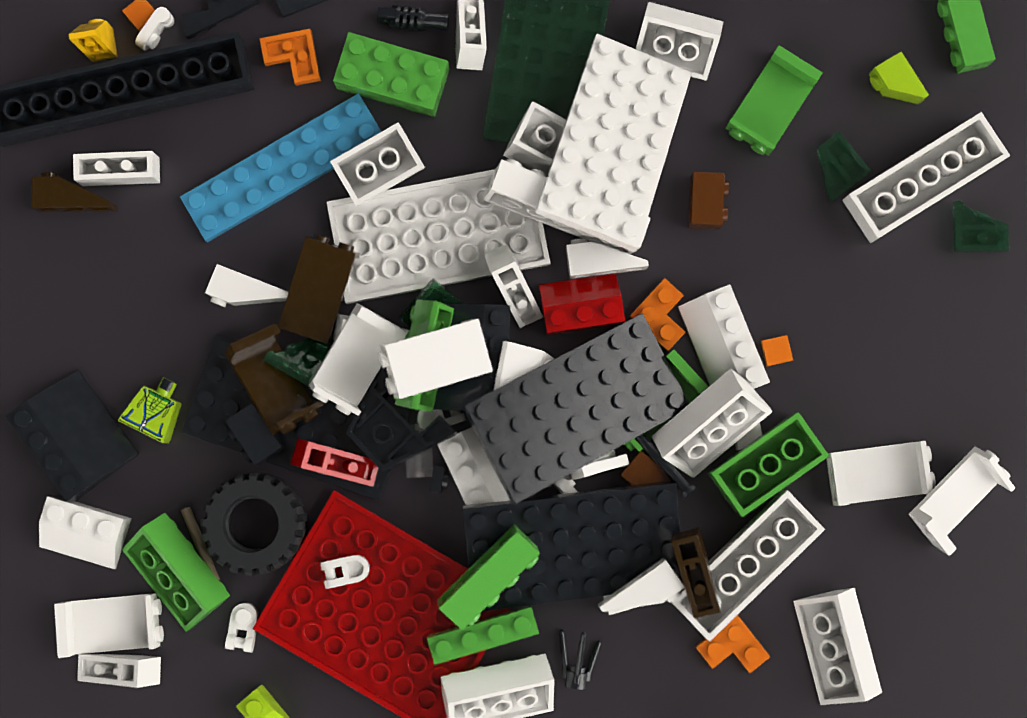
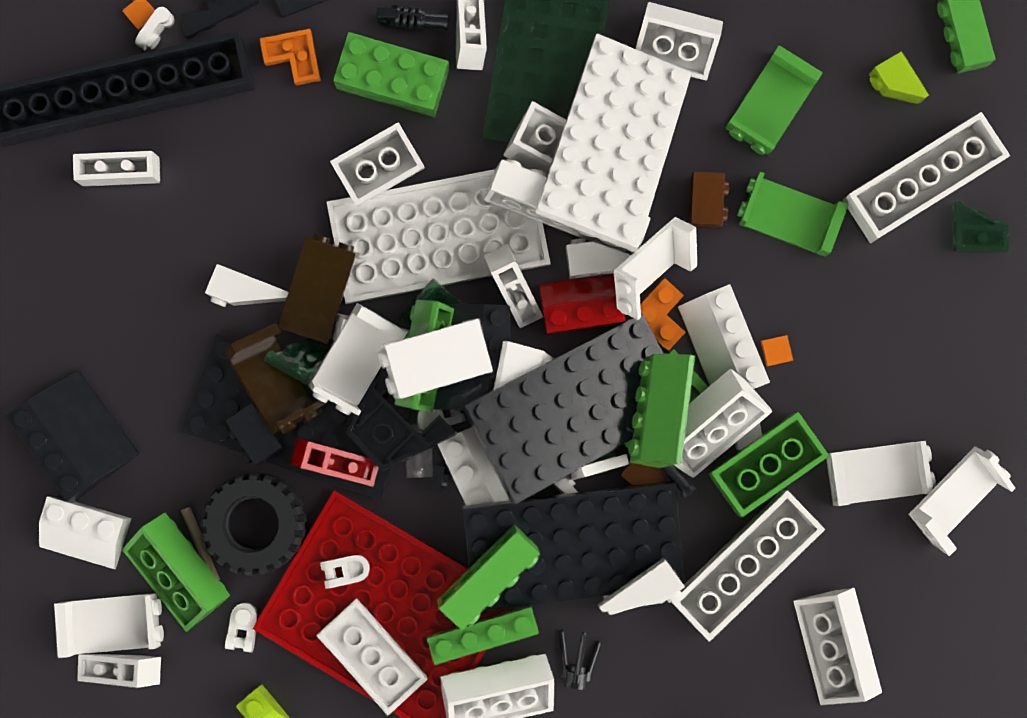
dark brown slope [32,172,117,212] -> none
yellow slope [69,19,118,62] -> none
torso [118,377,182,444] -> none
dark azure plate [180,93,381,243] -> none
dark brown slope [671,527,721,619] -> none
orange plate [695,615,770,673] -> none
clear green wing [817,131,871,203] -> none
none -> white tile [316,598,428,715]
none -> white panel [614,217,697,320]
none -> bright green slope [628,354,695,468]
none -> bright green panel [737,172,849,257]

